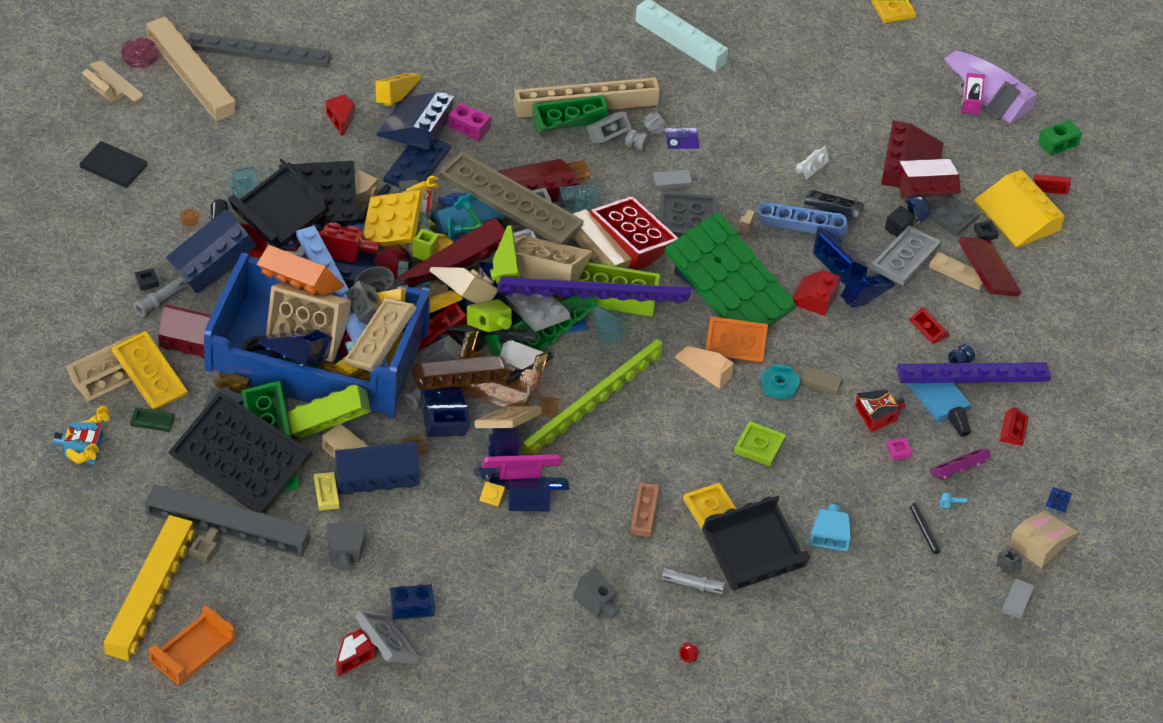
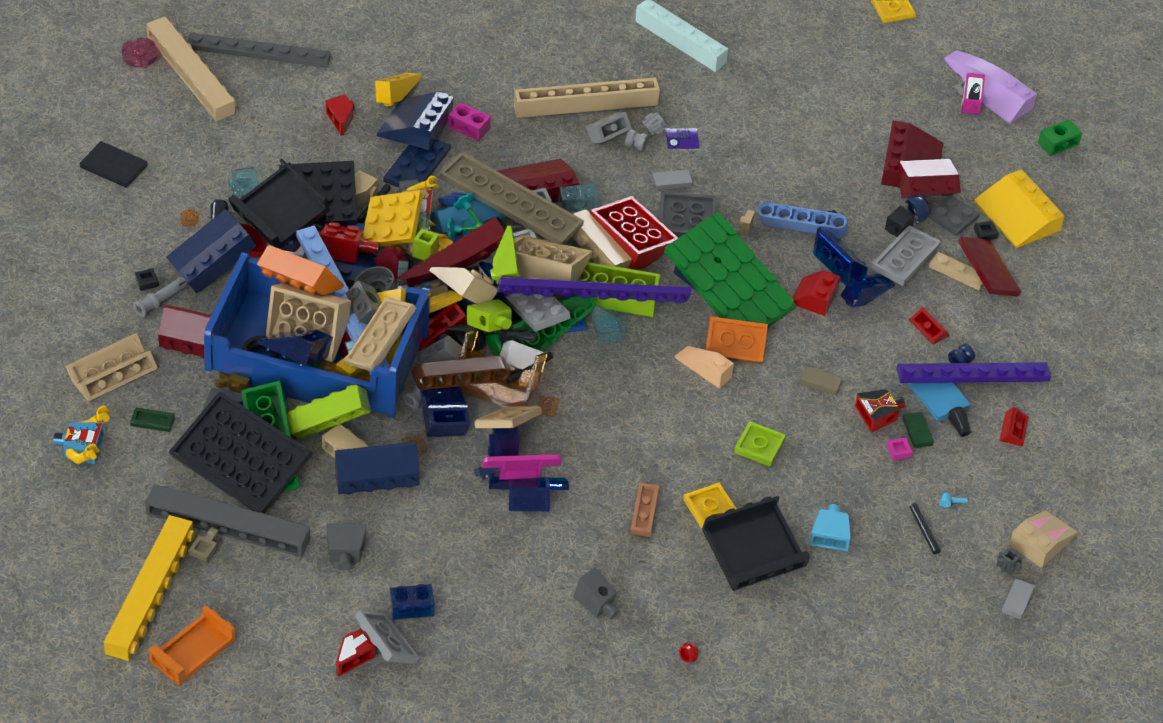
tan plate [82,61,143,104] -> none
yellow tile [111,331,188,410] -> none
light yellow plate [314,472,339,511] -> none
yellow plate [479,482,506,507] -> none
lime plate [522,339,663,456] -> none
green wedge [532,95,608,132] -> none
clear orange plate [567,160,590,180] -> none
light grey pin [662,567,726,595] -> none
teal plate [760,364,800,399] -> none
white hinge [795,146,829,179] -> none
black tile [804,190,864,218] -> none
magenta plate [930,449,991,479] -> none
dark grey tile [985,81,1021,120] -> none
red plate [1033,174,1071,195] -> none
clear blue plate [1046,487,1072,512] -> none
none -> dark green tile [902,412,934,448]

